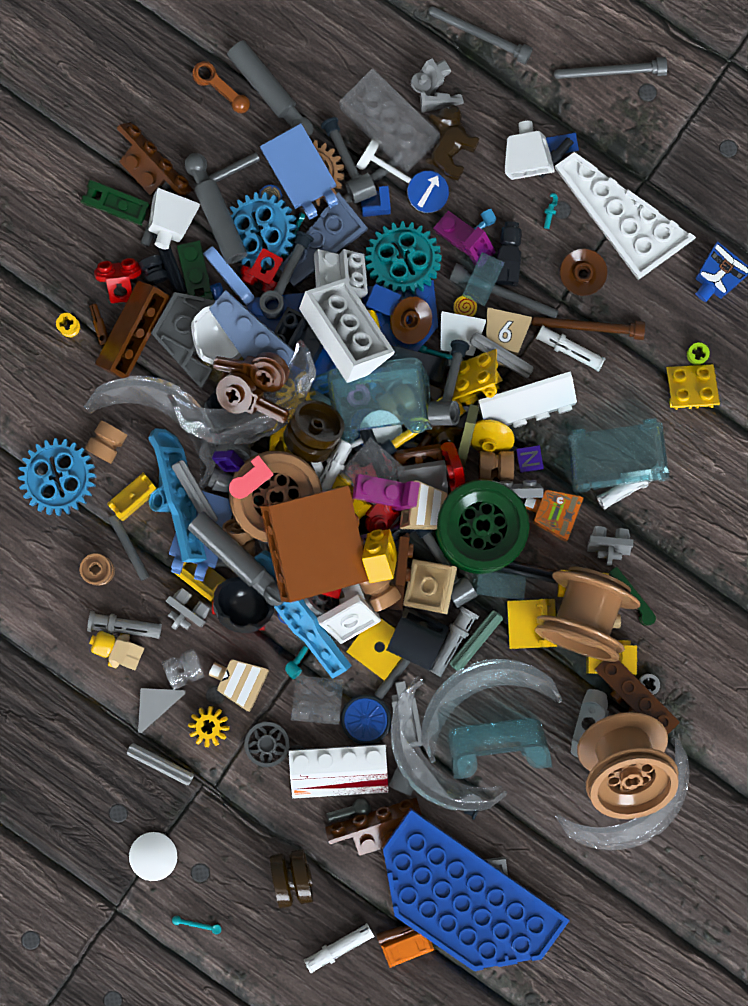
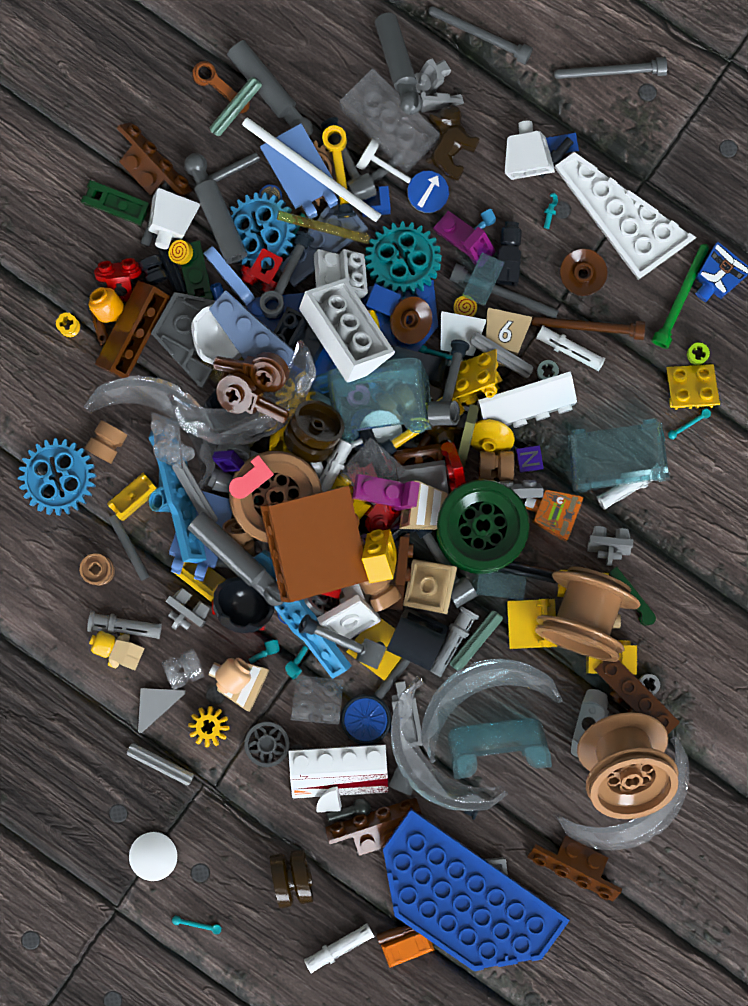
none -> light orange head [88,287,124,323]
none -> clear hinge [151,413,195,469]
none -> yellow tile [168,240,193,265]
none -> sand green axle [209,77,262,136]
none -> light nougat head [215,658,251,694]
none -> white piece [242,117,381,222]
none -> teal hand [248,640,280,664]
none -> clear yellow bar [277,210,370,244]
none -> dark grey piece [298,615,387,669]
none -> white tile [317,786,342,812]
none -> yellow piece [322,125,356,219]
none -> dark grey piece [375,13,423,115]
none -> reddish brown bracket [527,836,622,902]
none -> light aqua bush [537,360,559,380]
none -> green piece [651,244,709,349]
none -> teal hinge [668,409,711,439]

